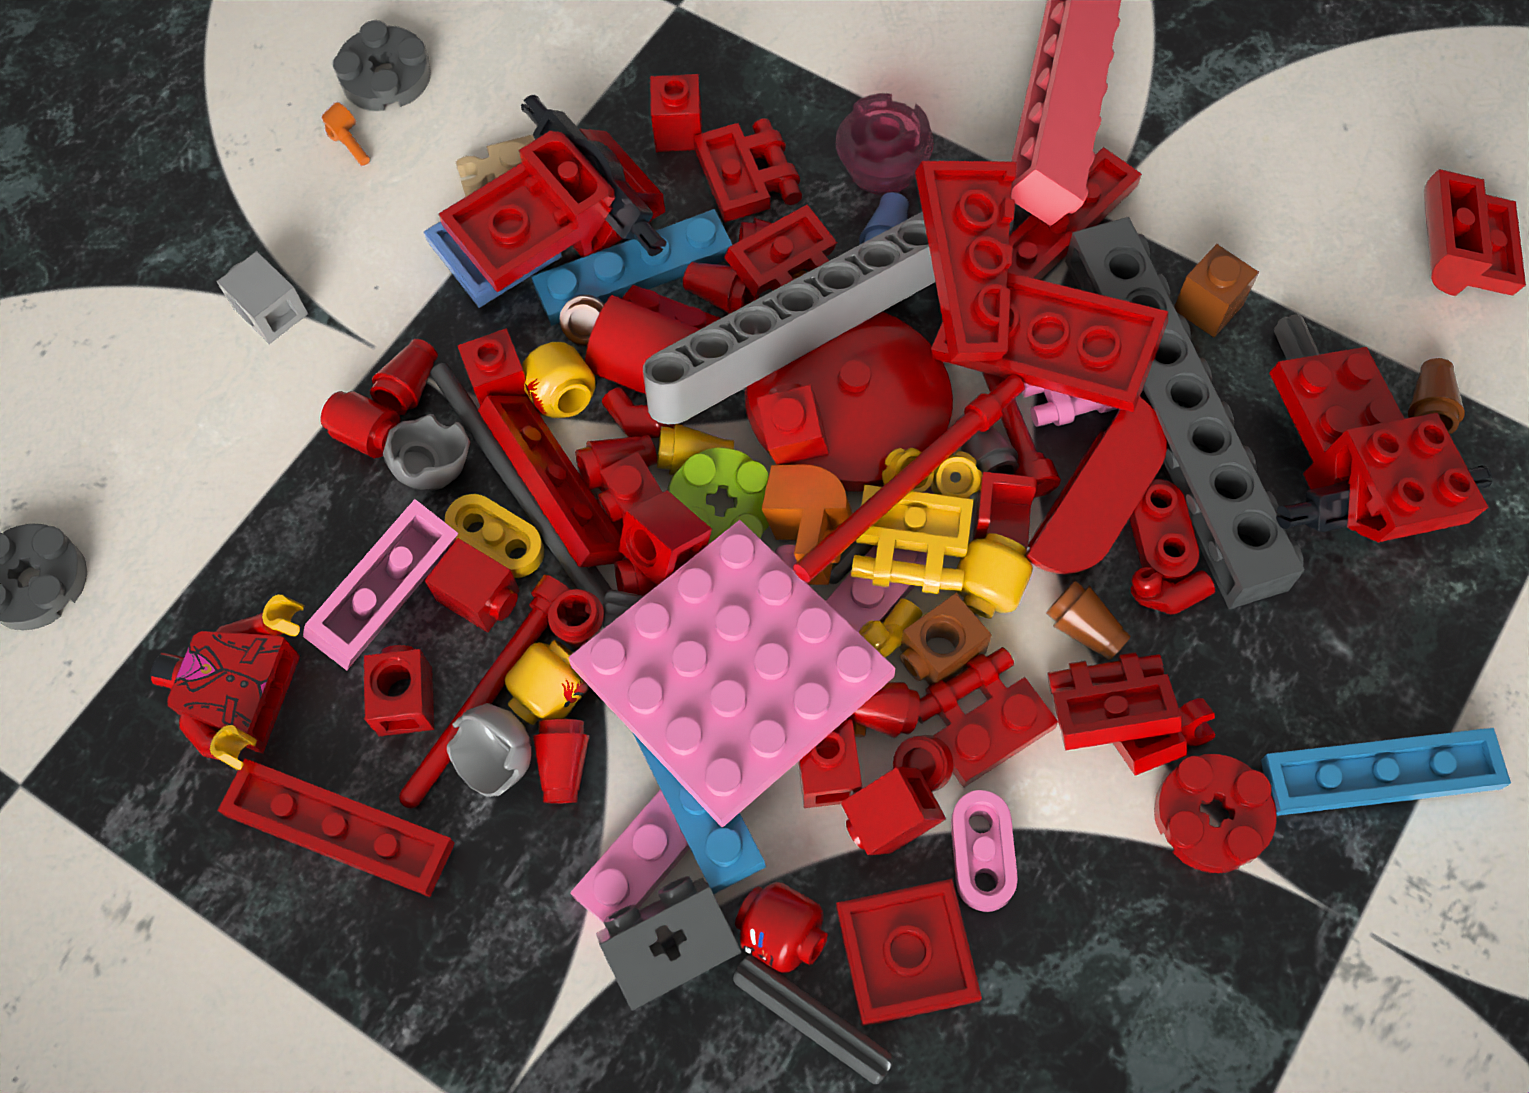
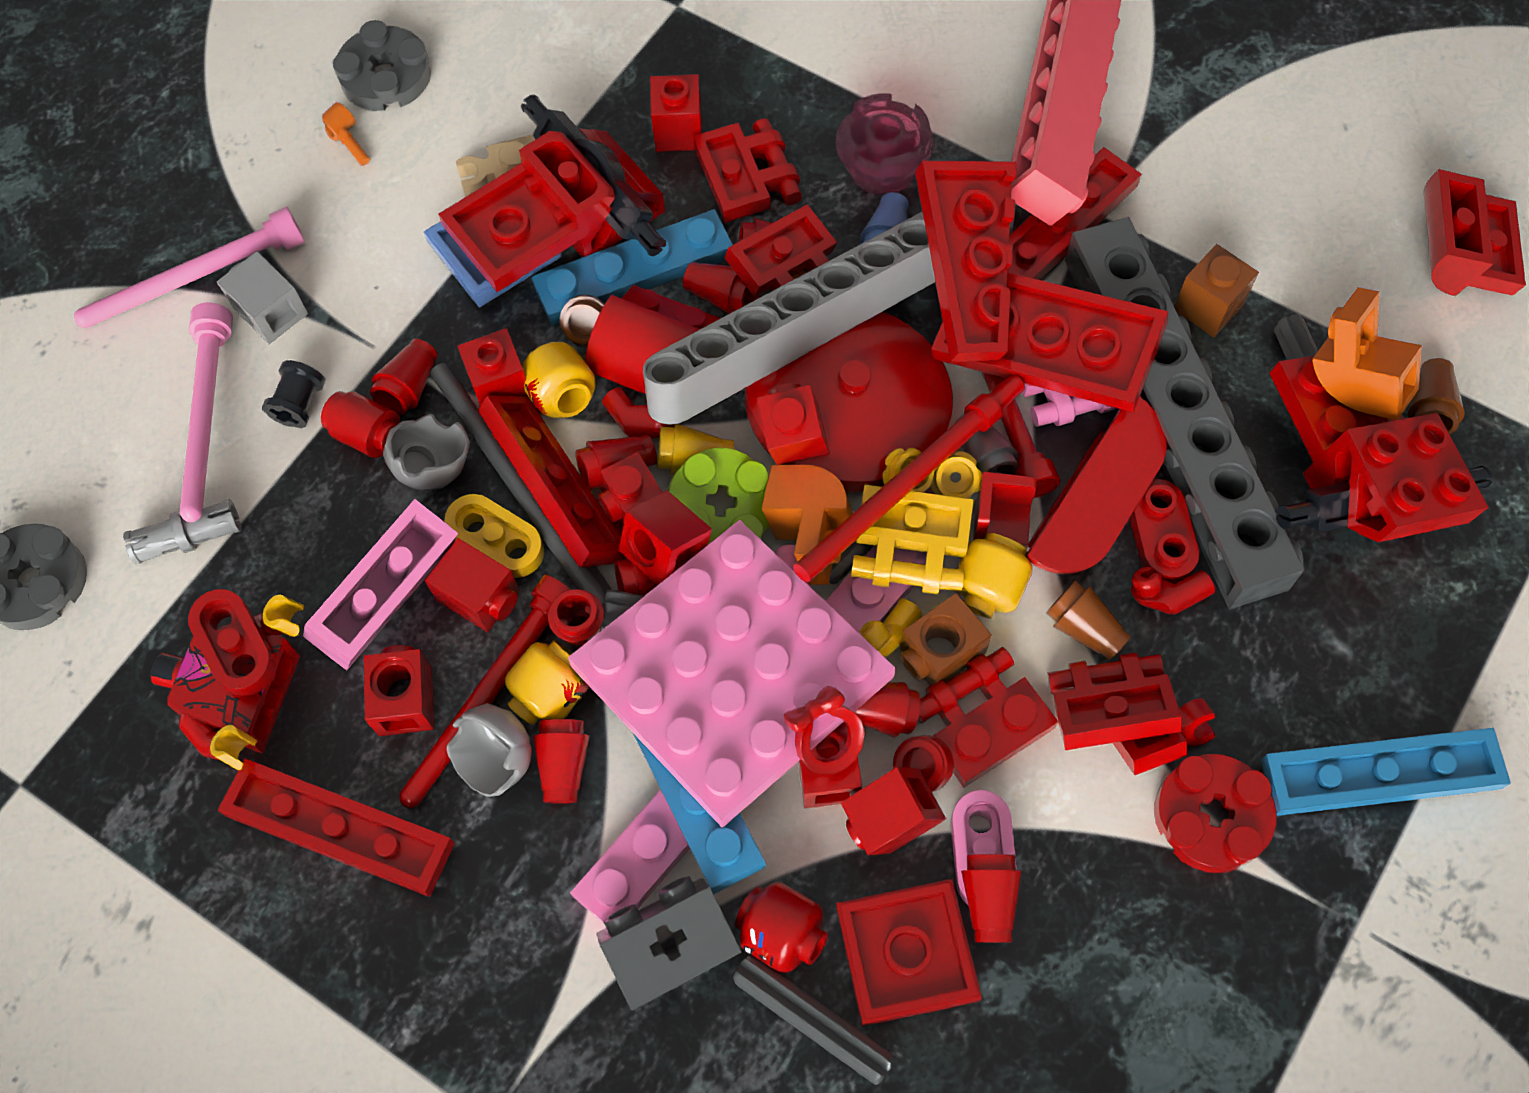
none -> bright pink piece [74,206,305,328]
none -> light grey pin [123,499,242,565]
none -> bright pink piece [180,302,233,522]
none -> red plate [188,589,276,696]
none -> black bush [262,360,326,428]
none -> red piece [784,686,865,775]
none -> red cone [961,854,1022,942]
none -> orange brick [1313,287,1422,420]

